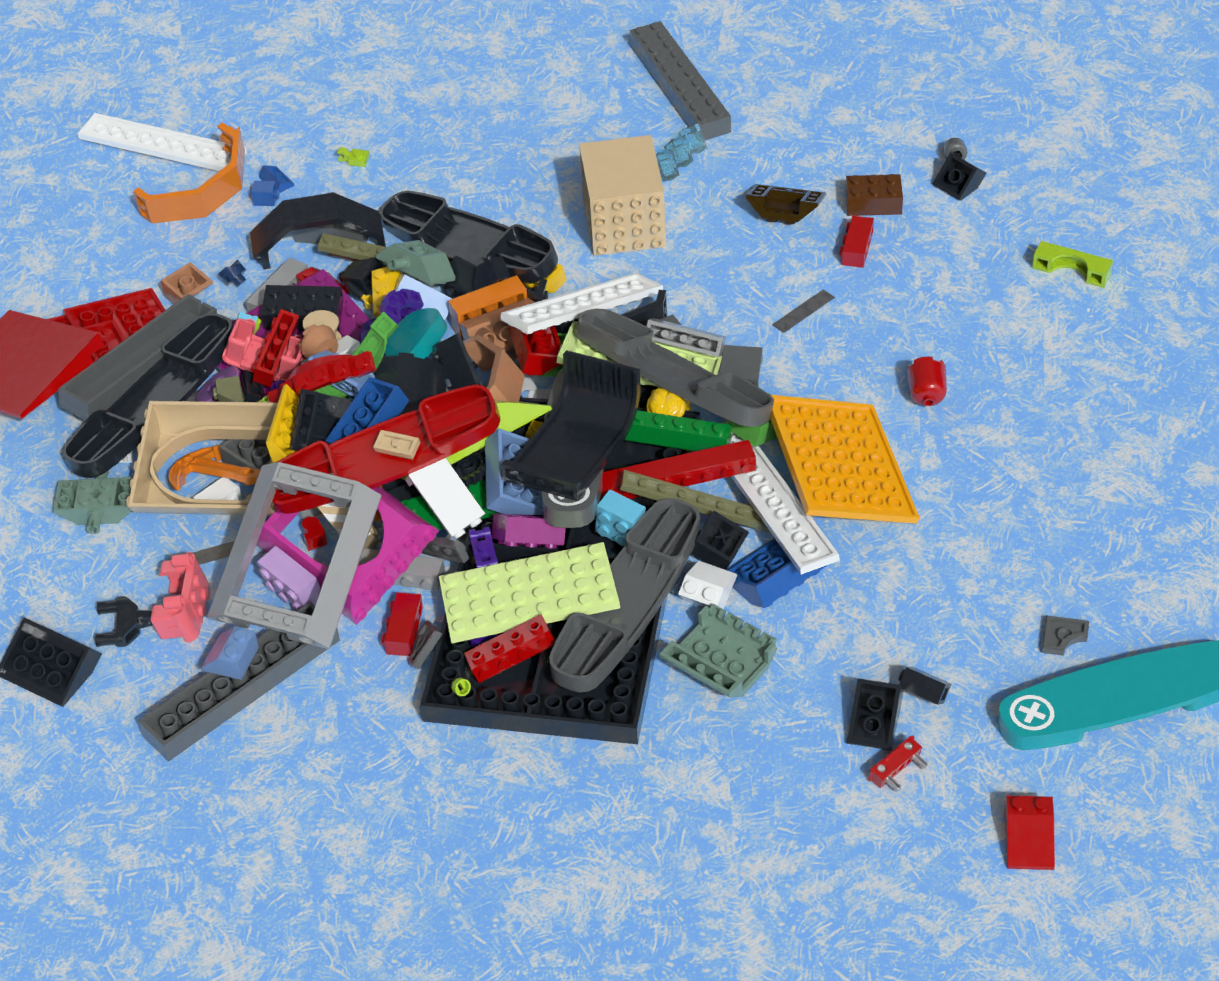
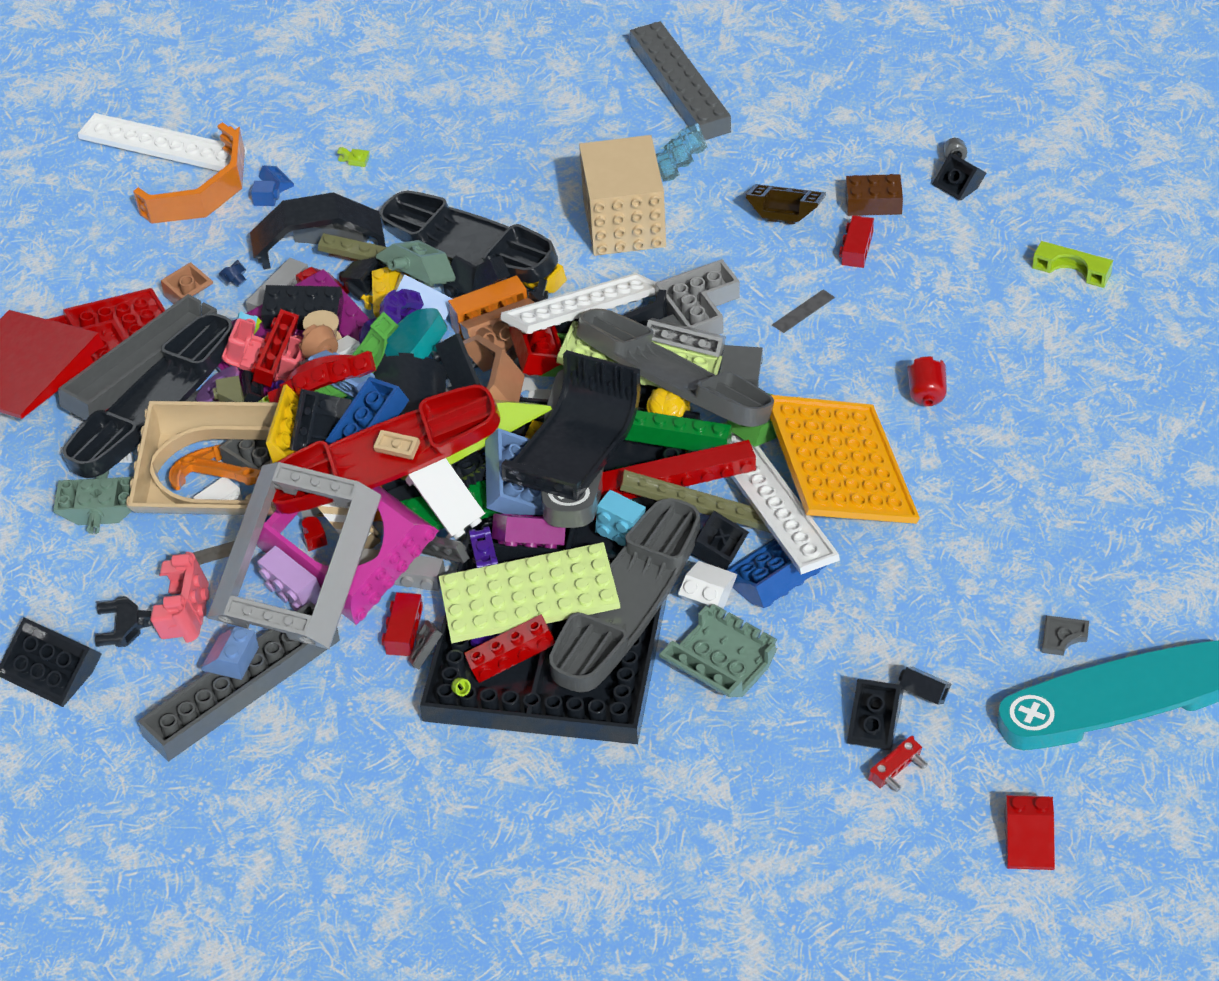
none -> light grey brick [655,259,740,334]

